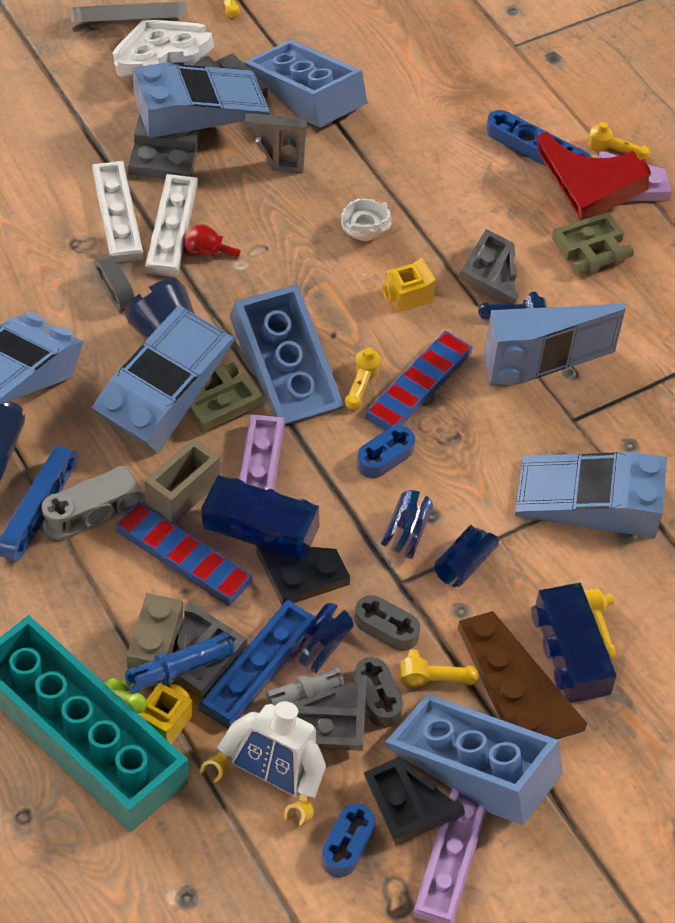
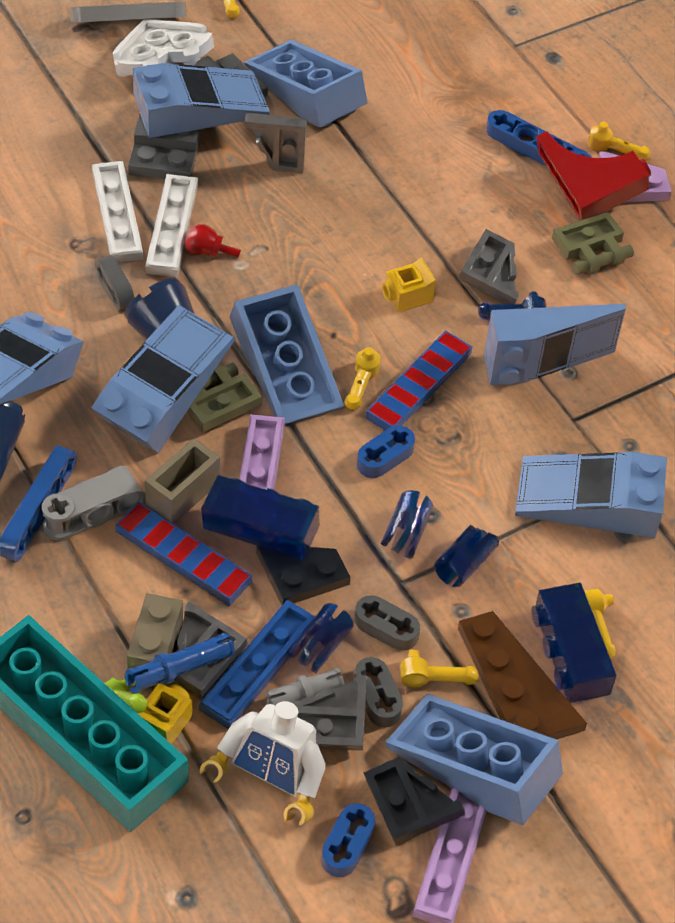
white hair [341,199,392,241] -> none

